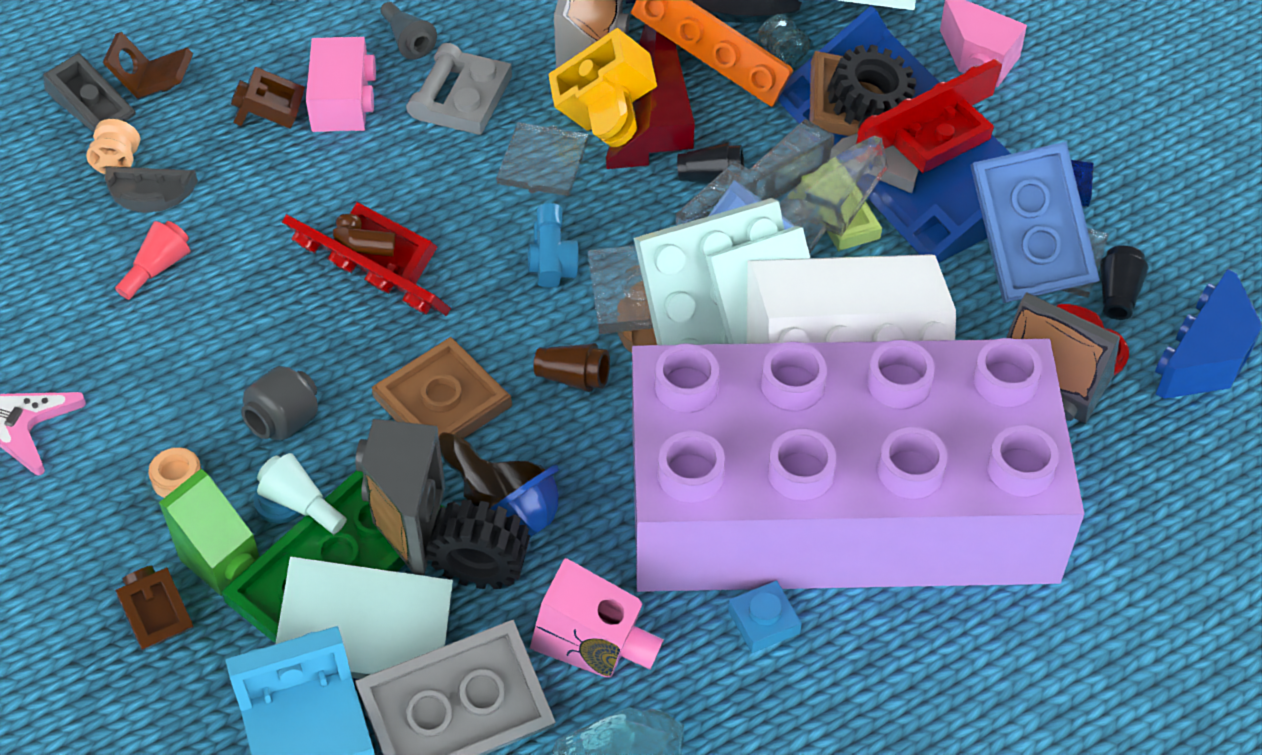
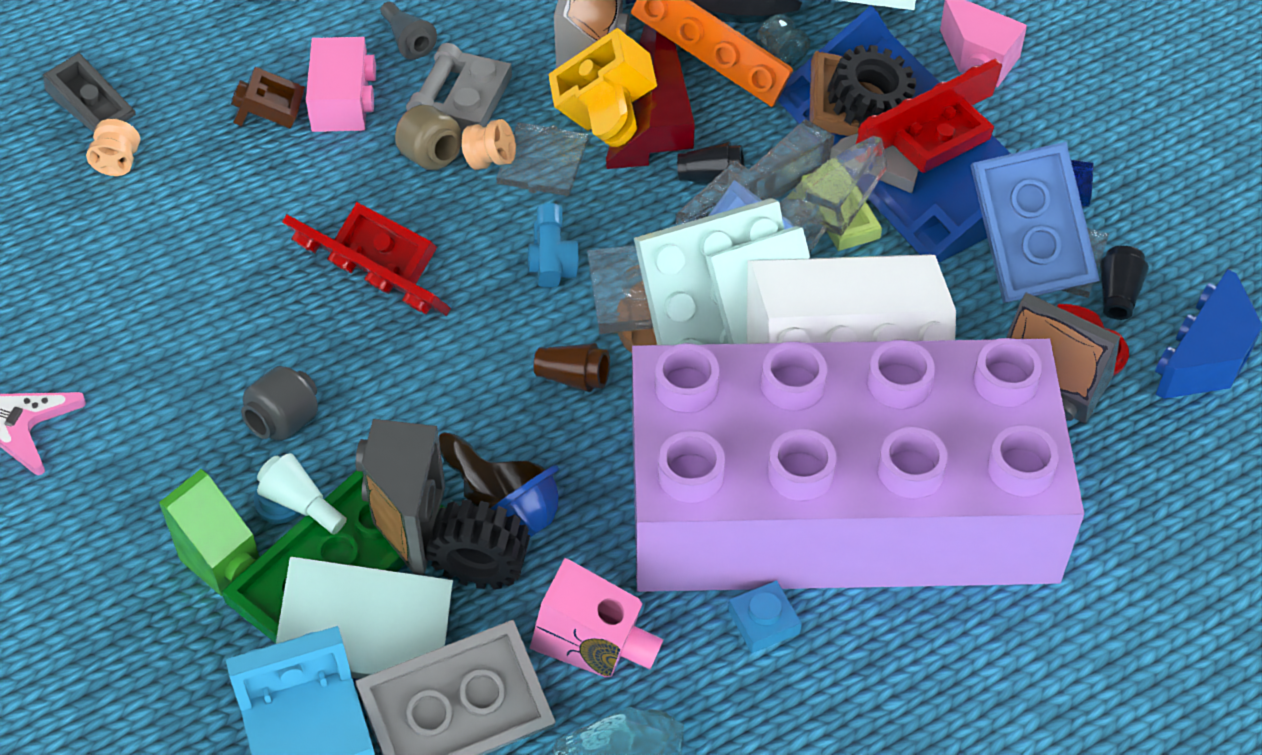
reddish brown bracket [103,32,193,99] -> none
dark grey tile [105,166,198,213] -> none
coral cone [115,221,191,300] -> none
reddish brown bracket [115,565,194,652] -> none
light nougat tile [148,448,202,498] -> none
reddish brown arm [332,214,396,257] -> none
medium nougat tile [371,337,512,439] -> none
none -> dark tan head [395,105,462,170]
none -> light nougat wheel [462,119,516,170]

